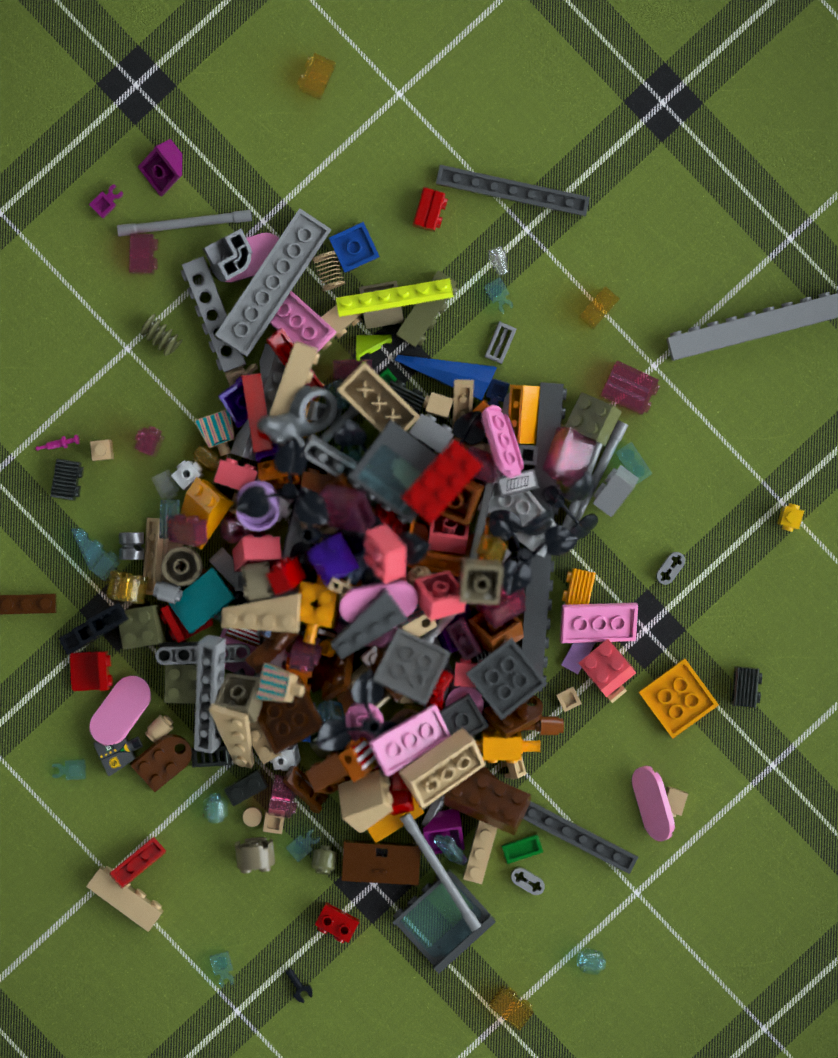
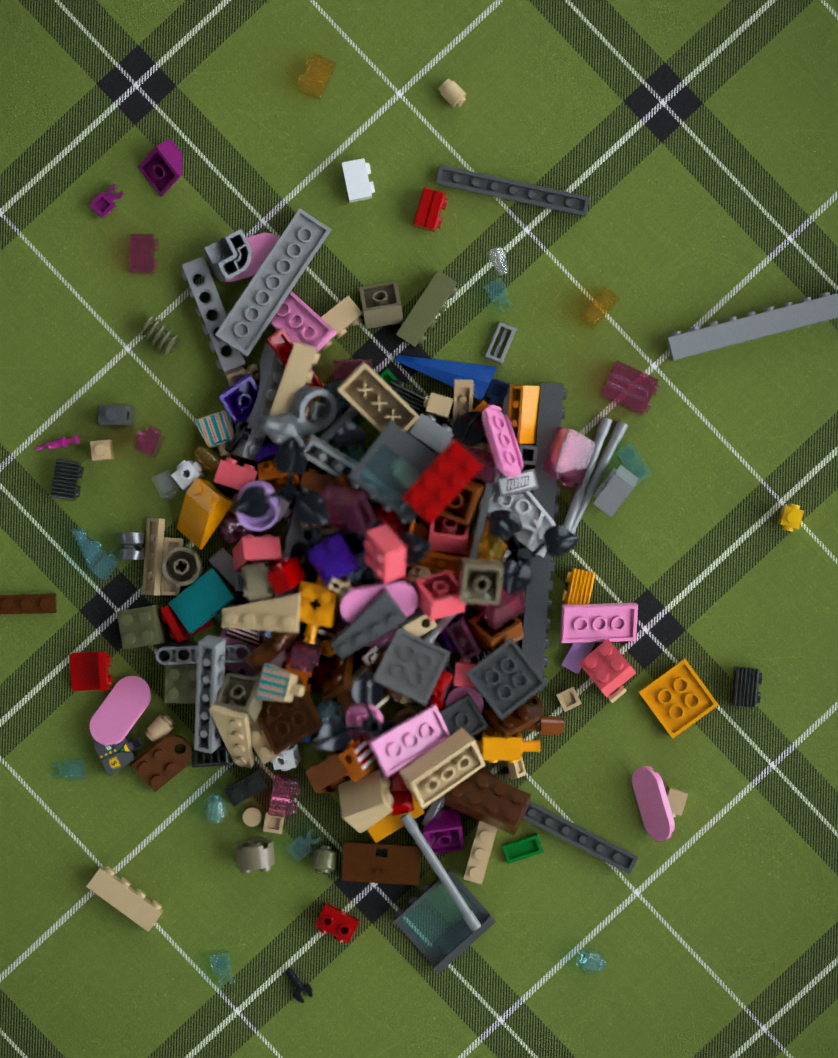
black slope [59,602,129,655] -> none
clear yellow brick [106,570,148,604] -> none
red plate [109,837,166,889] -> none
light grey piece [117,210,252,237] -> none
light grey brick [153,581,183,604] -> none
clear light blue plate [159,499,180,539] -> none
clear pink brick [167,513,208,546] -> none
red tile [242,373,273,453] -> none
reddish brown plate [282,765,328,814] -> none
tan piece [313,251,345,291] -> none
blue plate [329,222,380,273] -> none
neon yellow plate [336,278,453,317] -> none
lime tile [356,335,392,361] -> none
clear light blue plate [433,834,468,866] -> none
clear yellow brick [489,986,534,1031] -> none
light grey beam [511,867,545,895] -> none
black plant [519,471,598,539] -> none
olive brick [565,392,622,446] -> none
light grey beam [656,552,685,585] -> none
none -> dark grey torso [97,405,134,426]
none -> black bar [225,420,252,453]
none -> white brick [342,158,375,203]
none -> tan brick [438,79,467,107]

